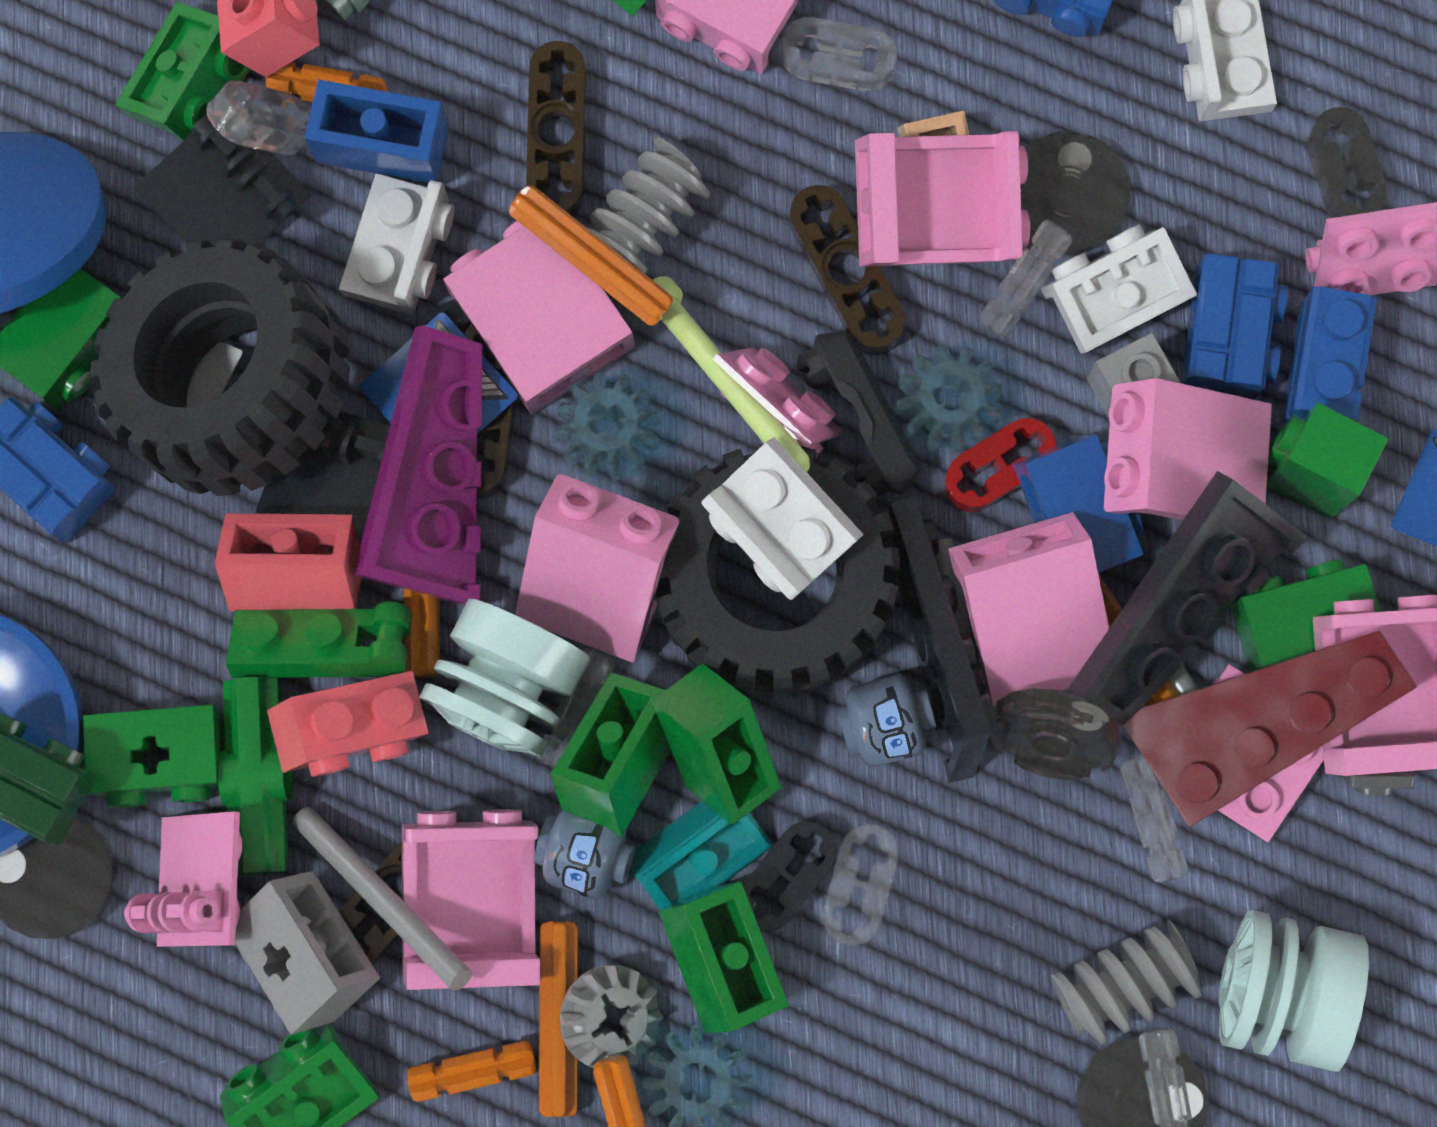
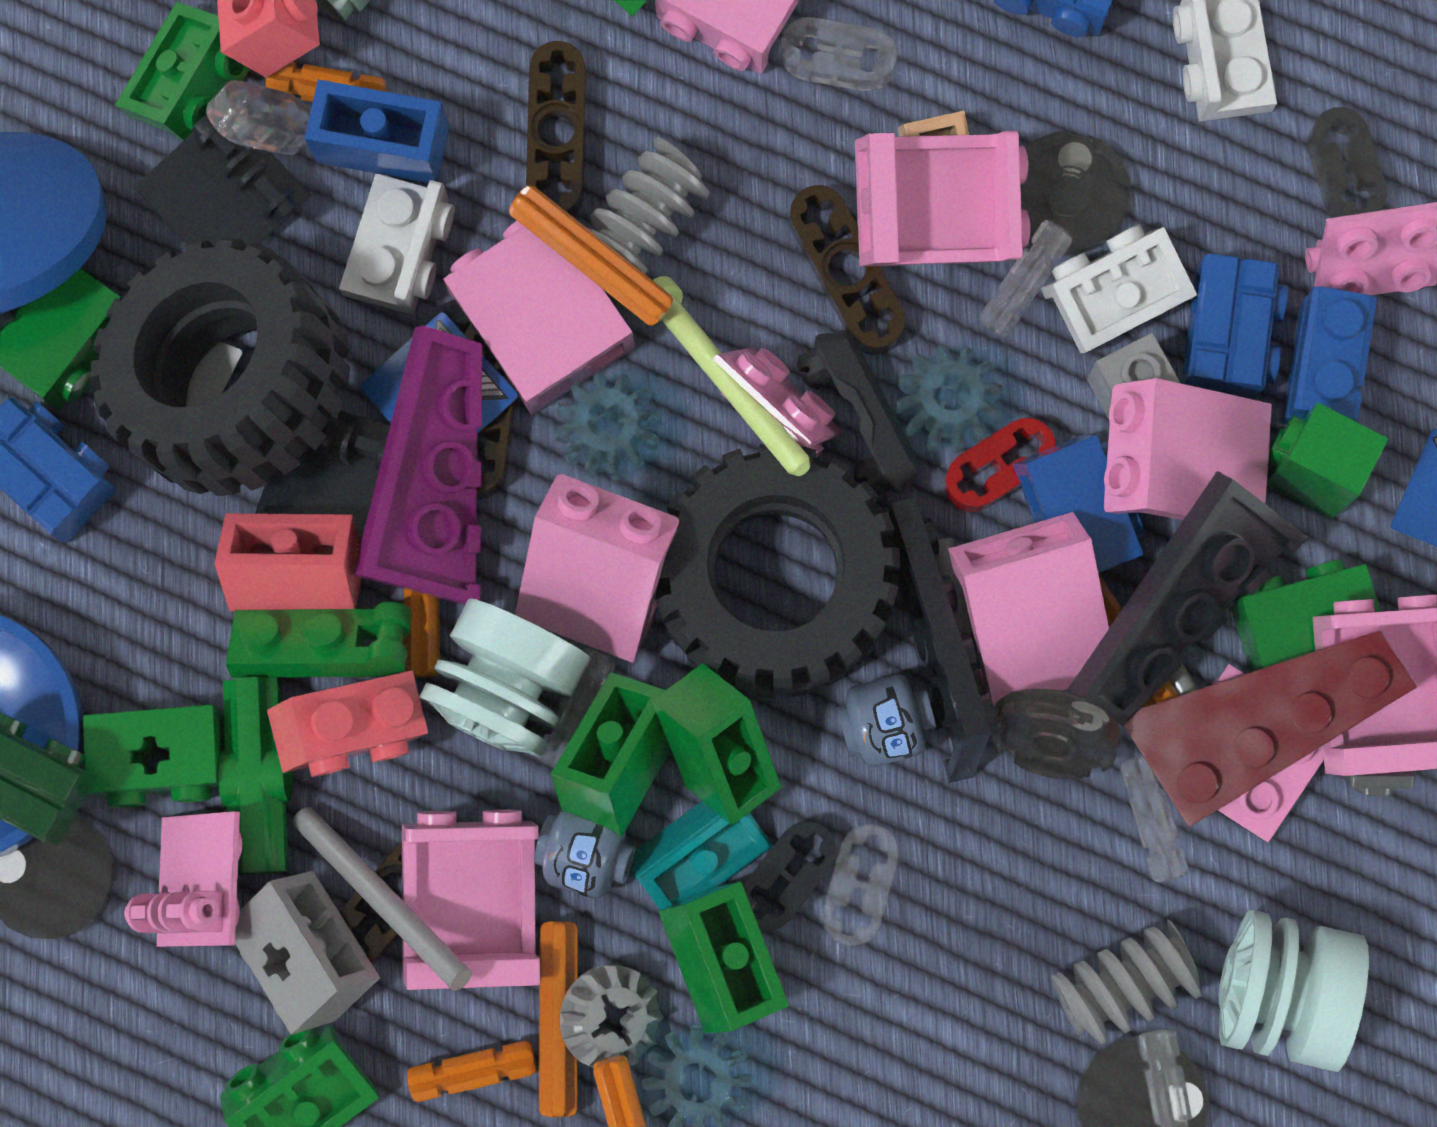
white bracket [701,437,864,600] -> none

